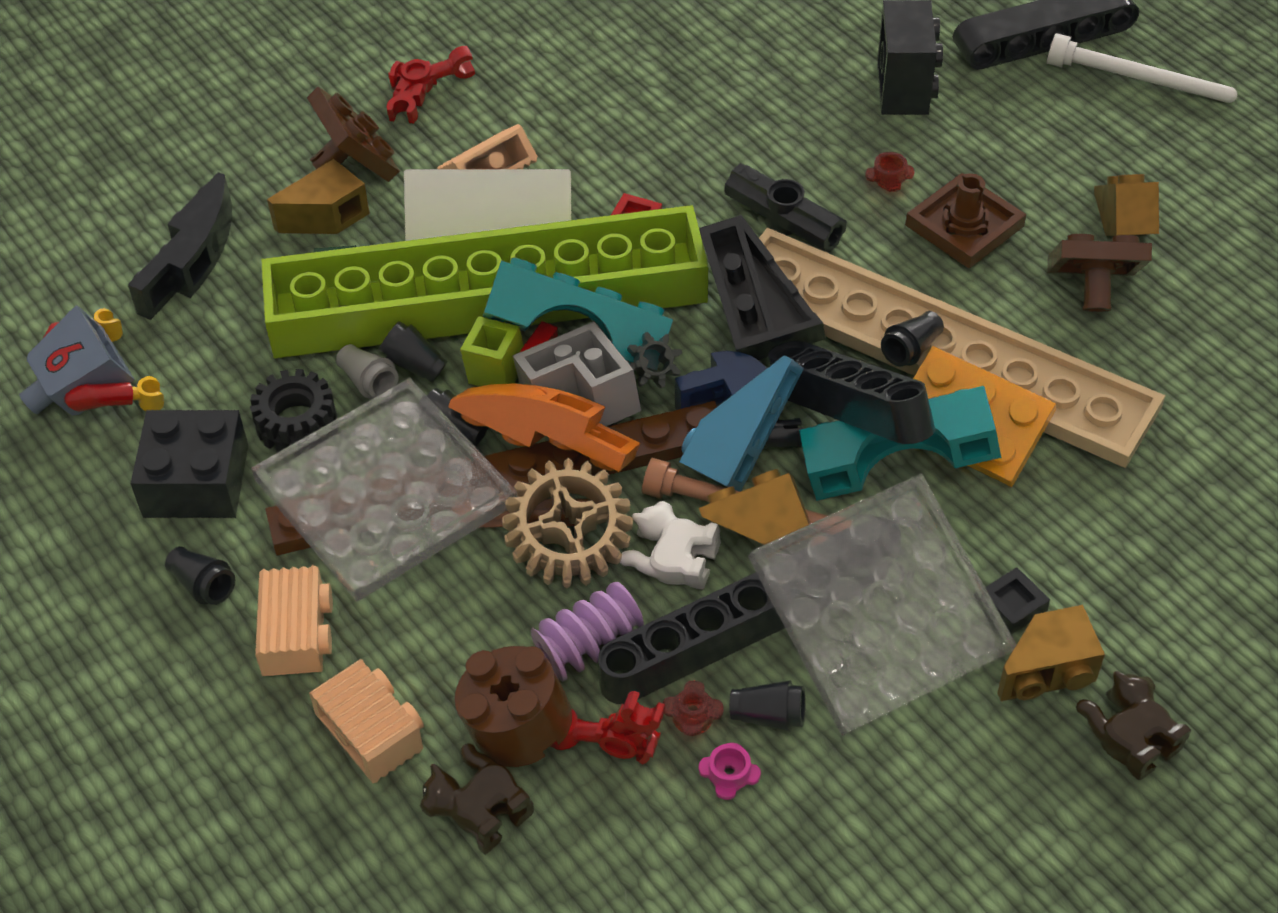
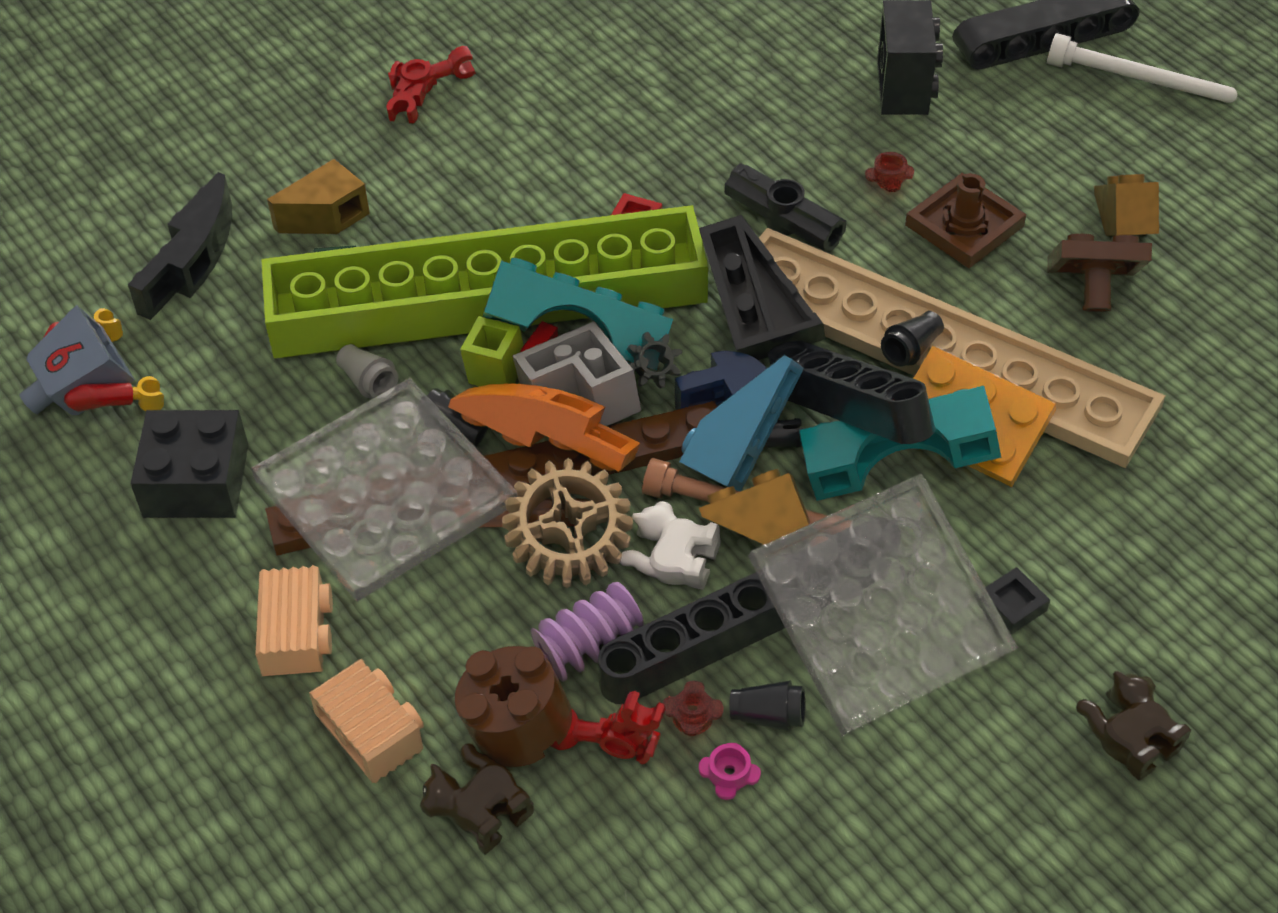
black cone [165,546,236,605] -> none
black tyre [250,369,337,455] -> none
reddish brown plate [307,86,400,182] -> none
black cone [379,321,448,383] -> none
white sticker [404,169,571,241] -> none
light nougat brick [437,124,538,169] -> none
pearl gold slope [997,605,1105,701] -> none

